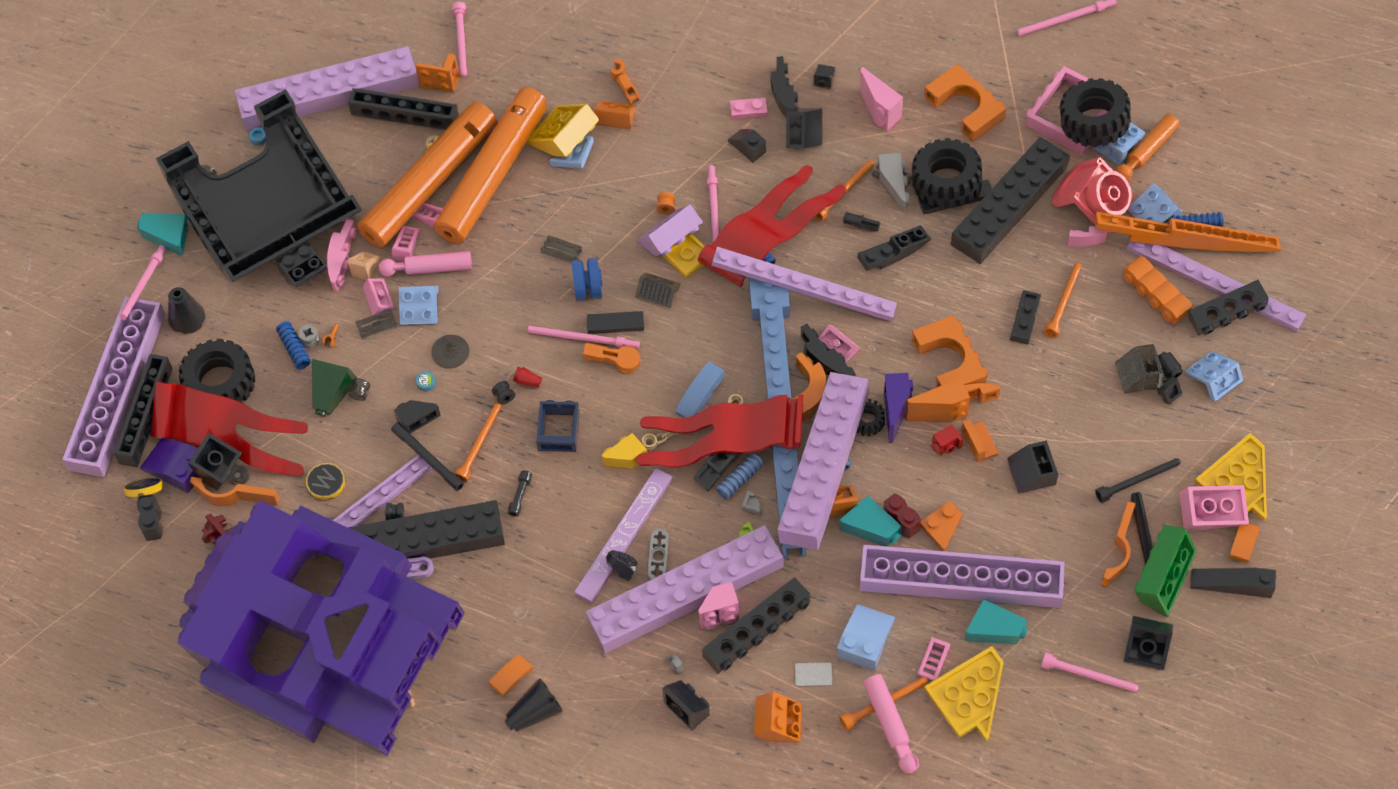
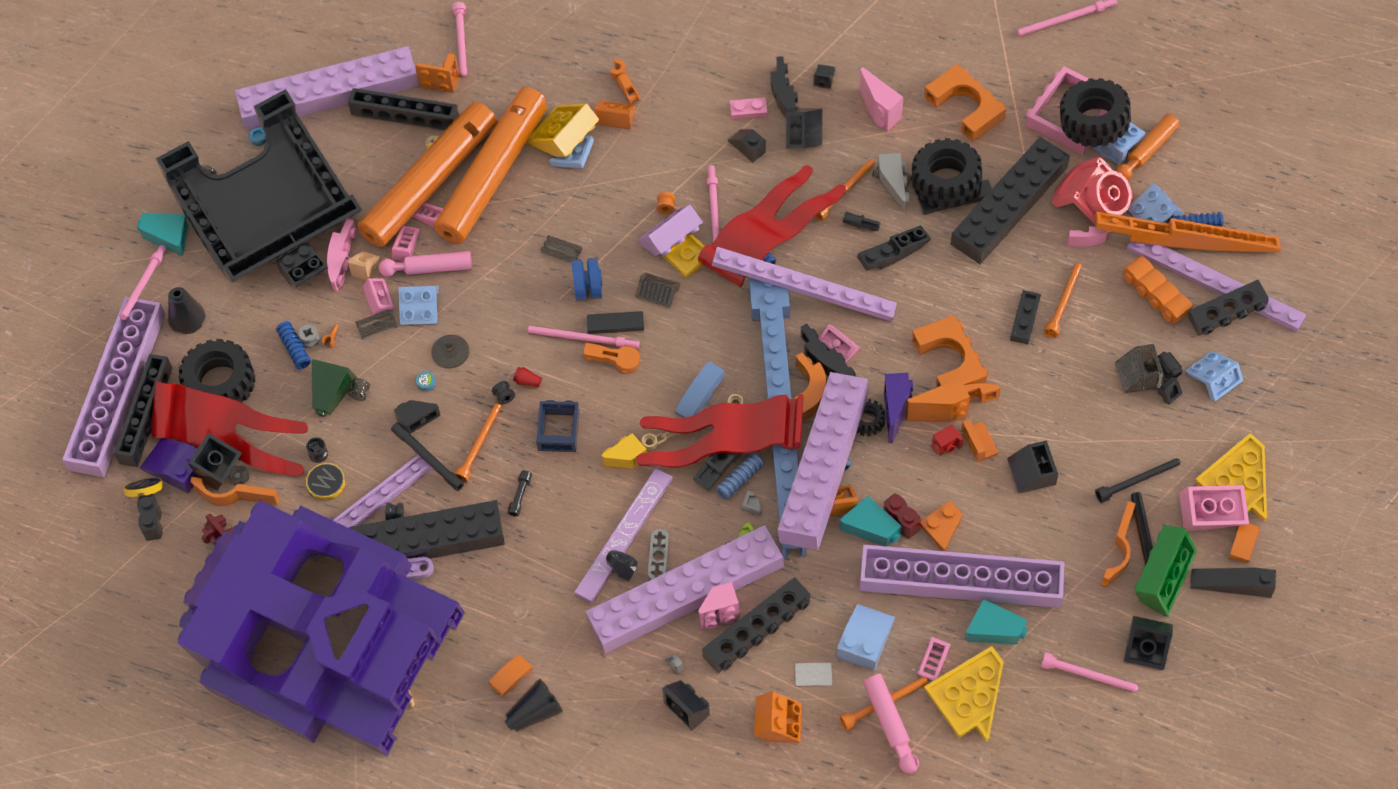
none -> black wheel [306,437,328,463]

